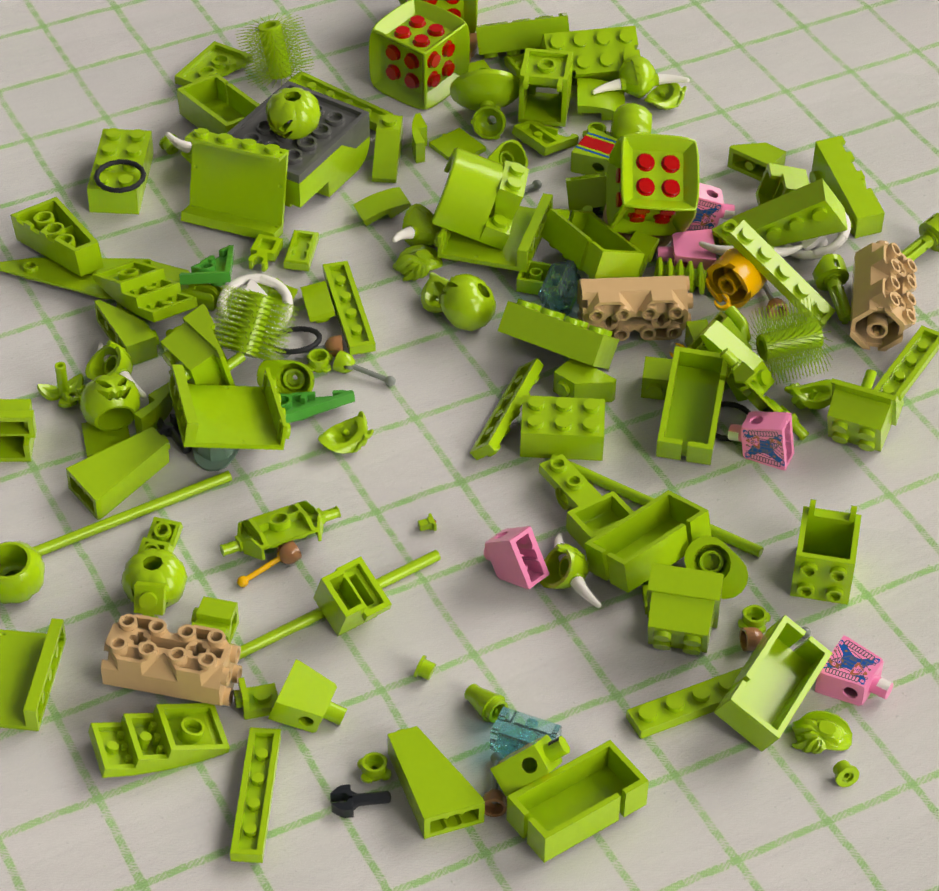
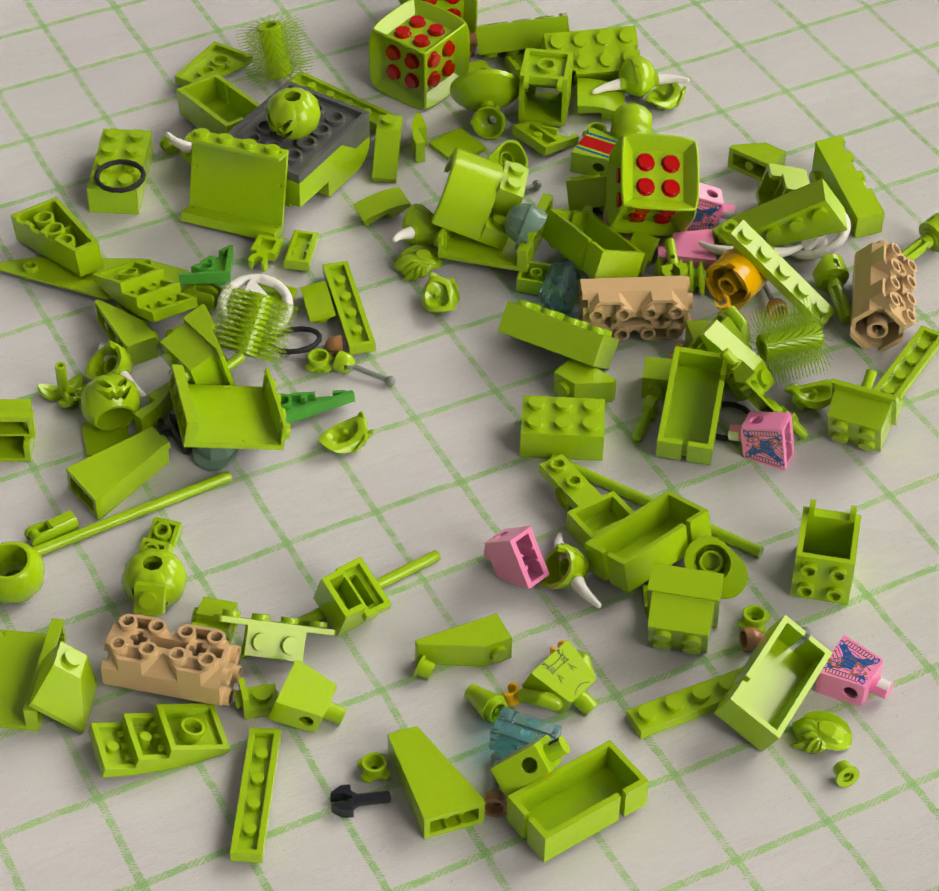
lime plate [220,500,341,560] -> none
hinge [237,540,302,587] -> none
lime cap [257,359,315,394] -> none
lime piece [418,513,437,531] -> none
lime piece [440,274,496,331] -> none
lime plate [470,358,544,460] -> none
none -> lime bar [24,510,79,547]
none -> lime slope [28,642,98,734]
none -> lime bracket [213,609,335,662]
none -> lime slope [415,613,512,667]
none -> lime torso [502,640,599,716]
none -> sand green piece [504,203,548,250]
none -> lime bar [632,394,660,442]
none -> lime bar [661,238,688,276]

